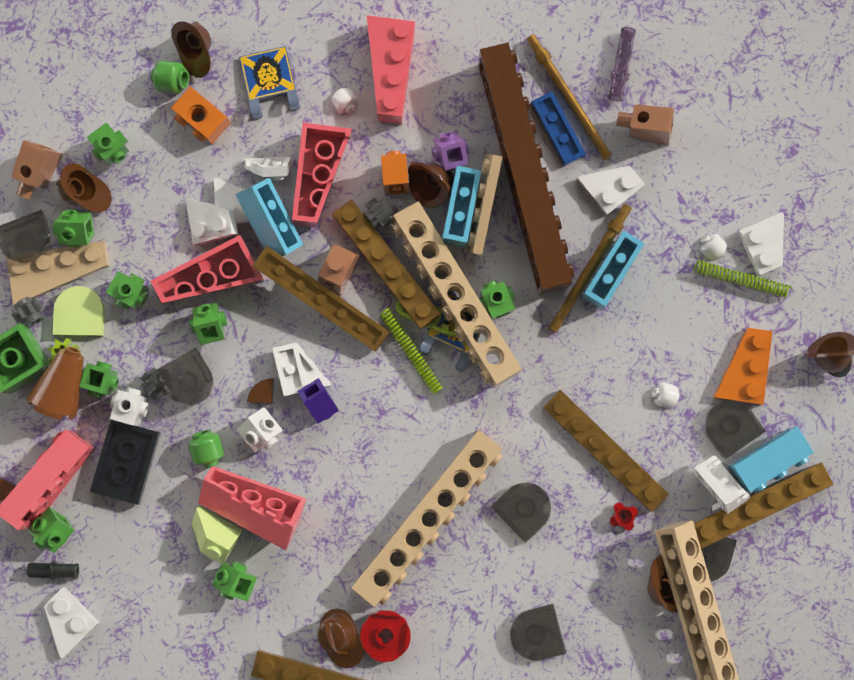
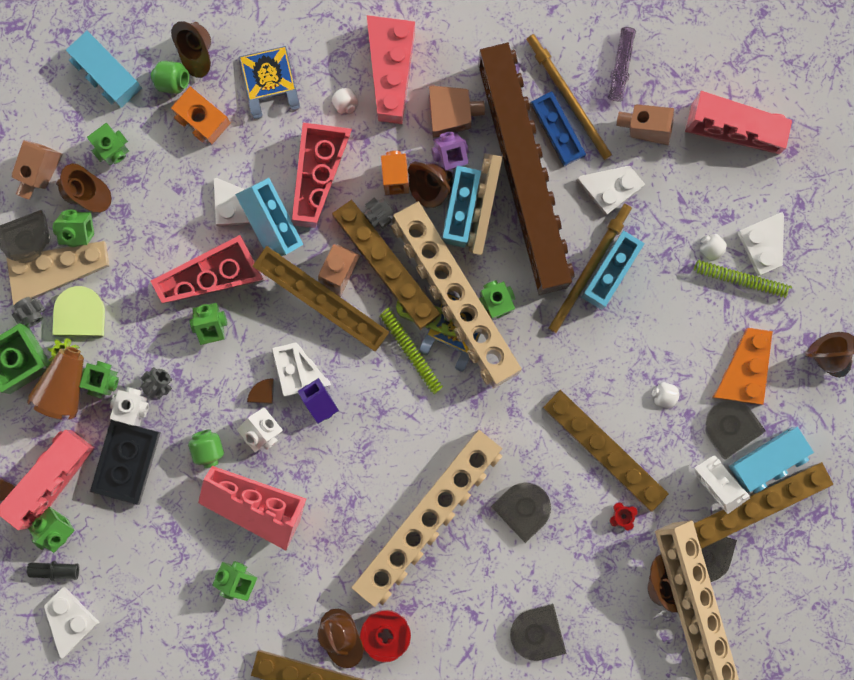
bright green brick [105,271,149,310] -> none
clear smoke tile [154,348,213,406] -> none
white wing [186,198,238,246] -> none
yellowish green slope [191,505,243,565] -> none
white wing [244,157,292,181] -> none
none -> medium azure brick [66,31,142,108]
none -> nougat torso [429,86,485,138]
none -> coral wedge [685,91,792,154]

